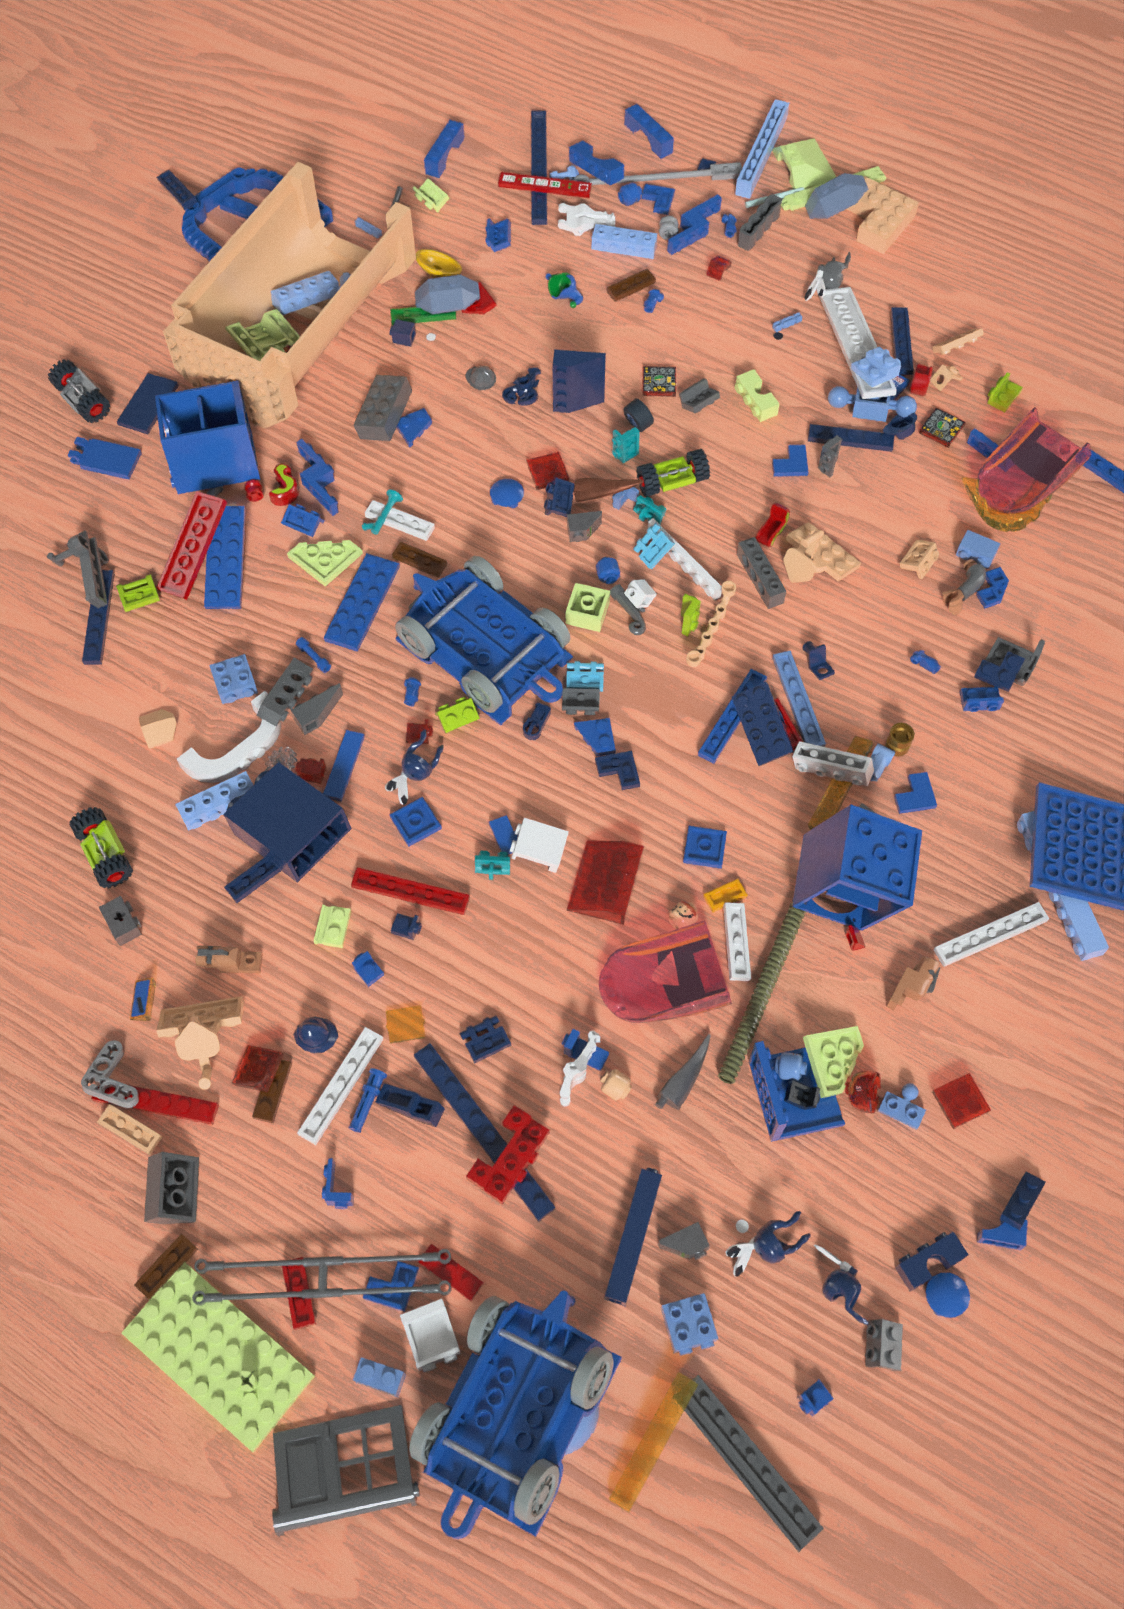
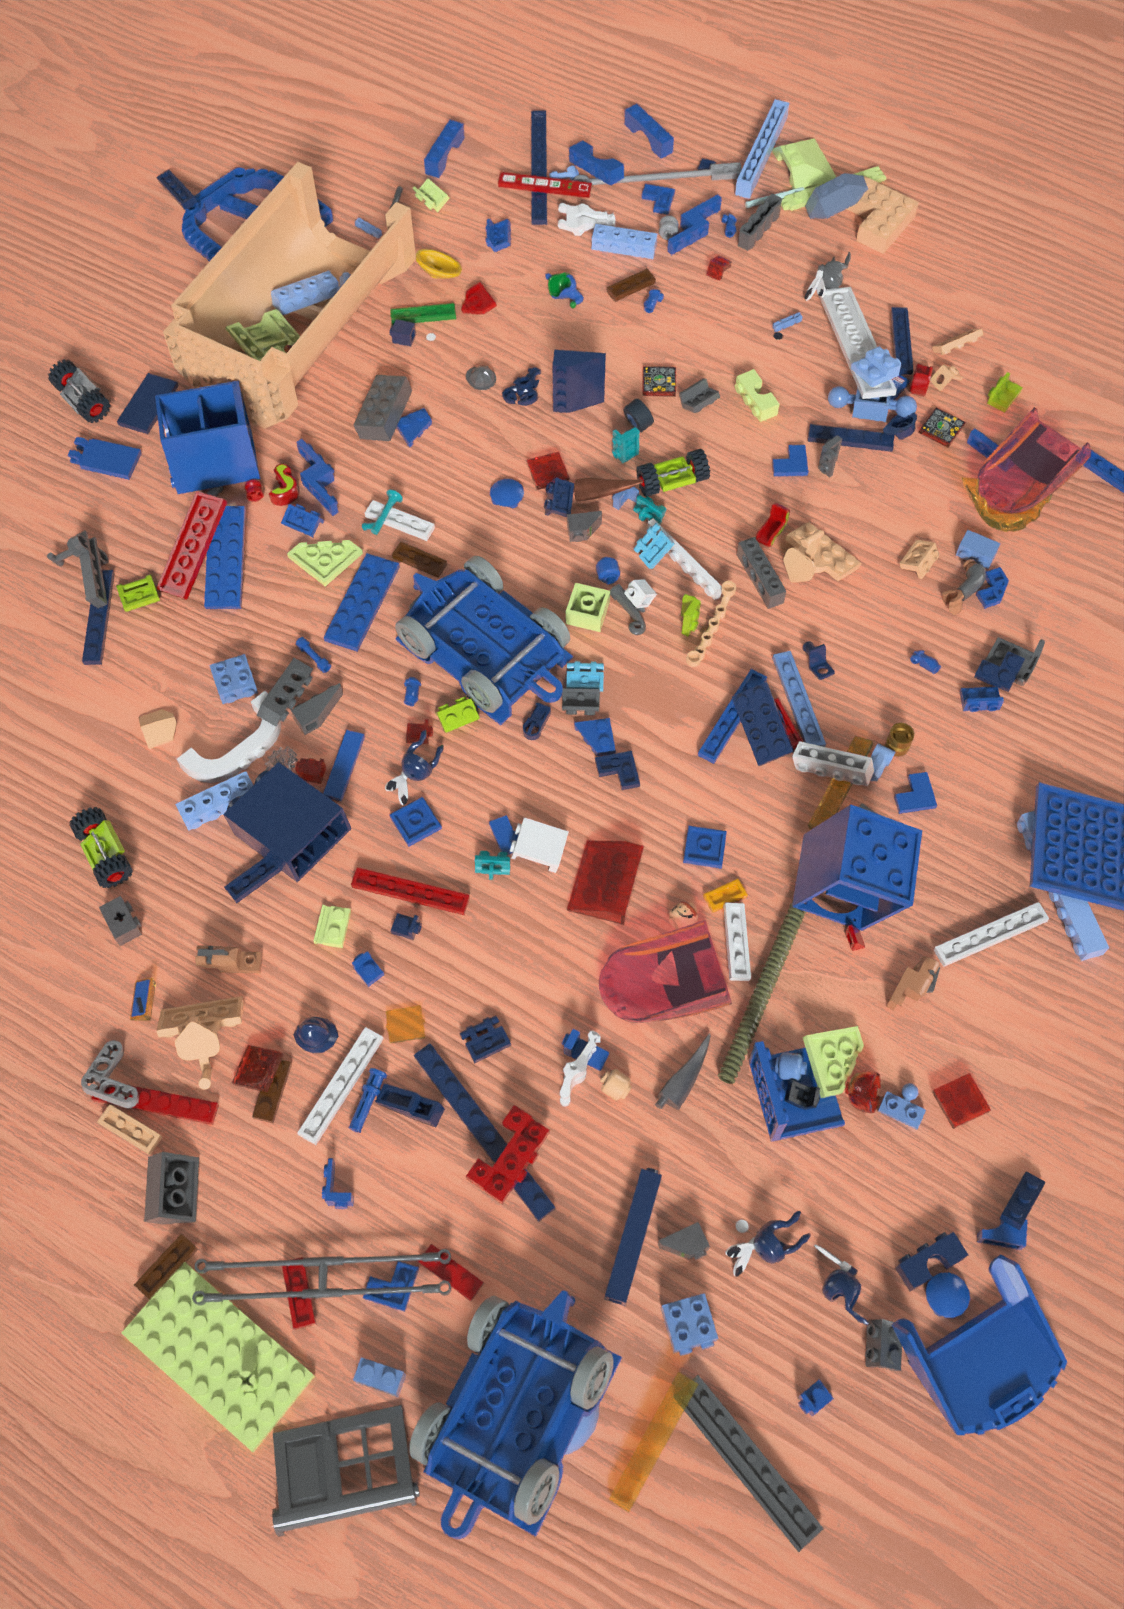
white panel [400,1299,461,1372] -> none
sand blue wedge [415,275,480,314] -> none
blue head [618,182,642,206] -> none
none -> blue windscreen [891,1255,1067,1436]

